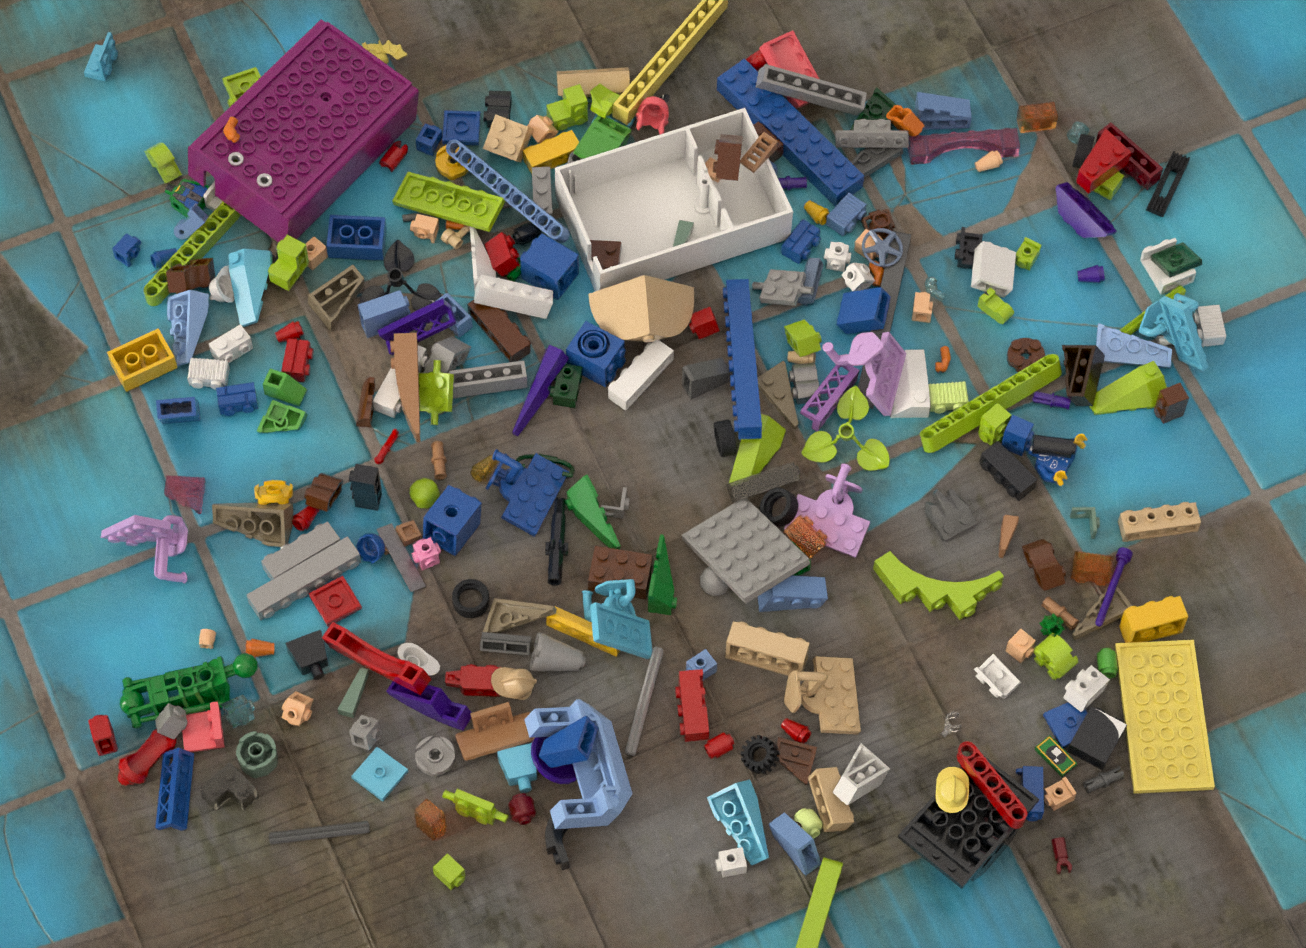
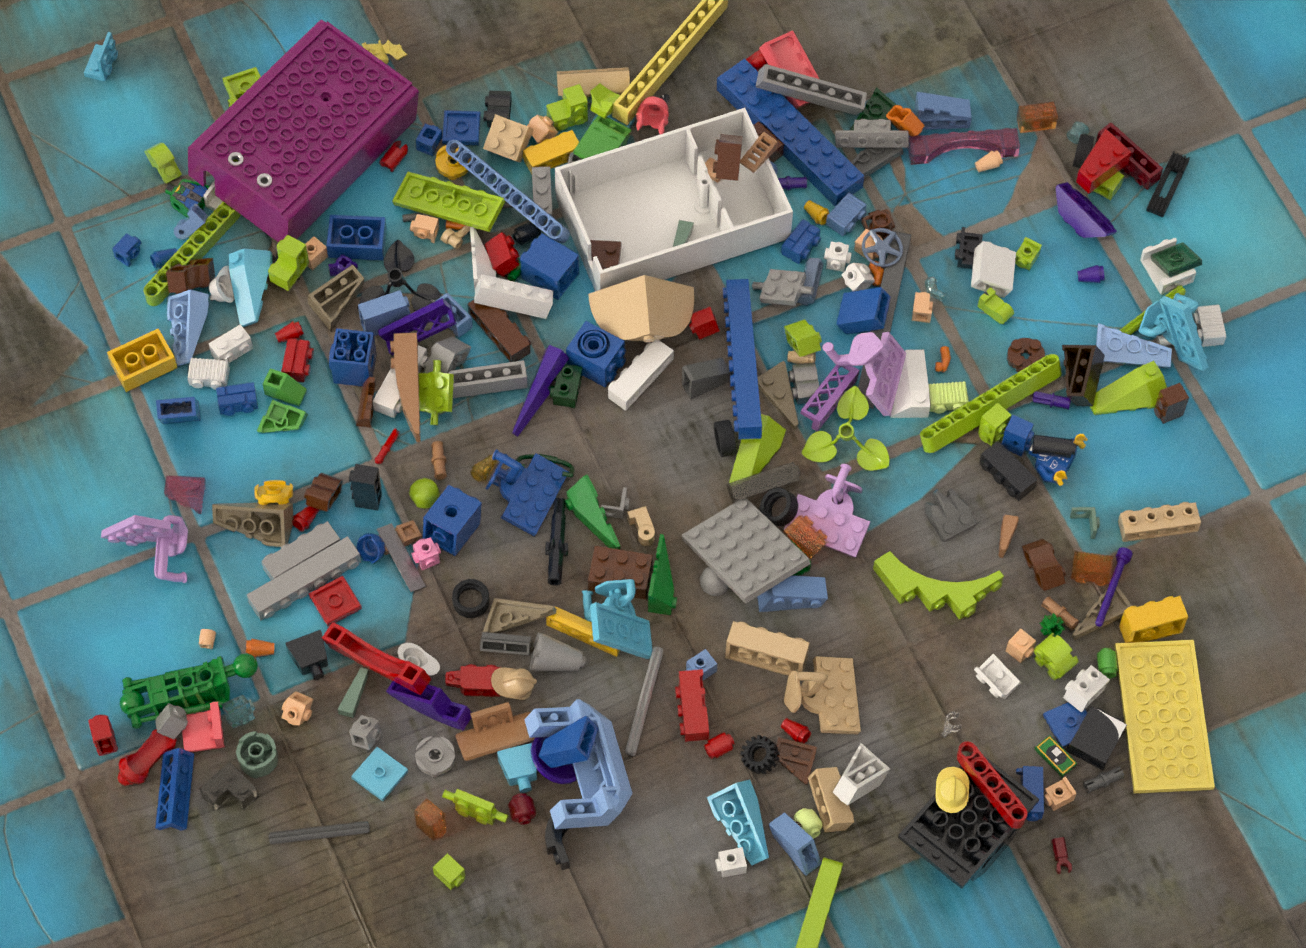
orange arm [223,116,240,143] -> none
none -> dark purple piece [328,254,358,276]
none -> blue brick [329,328,377,386]
none -> tan leg [627,506,655,546]

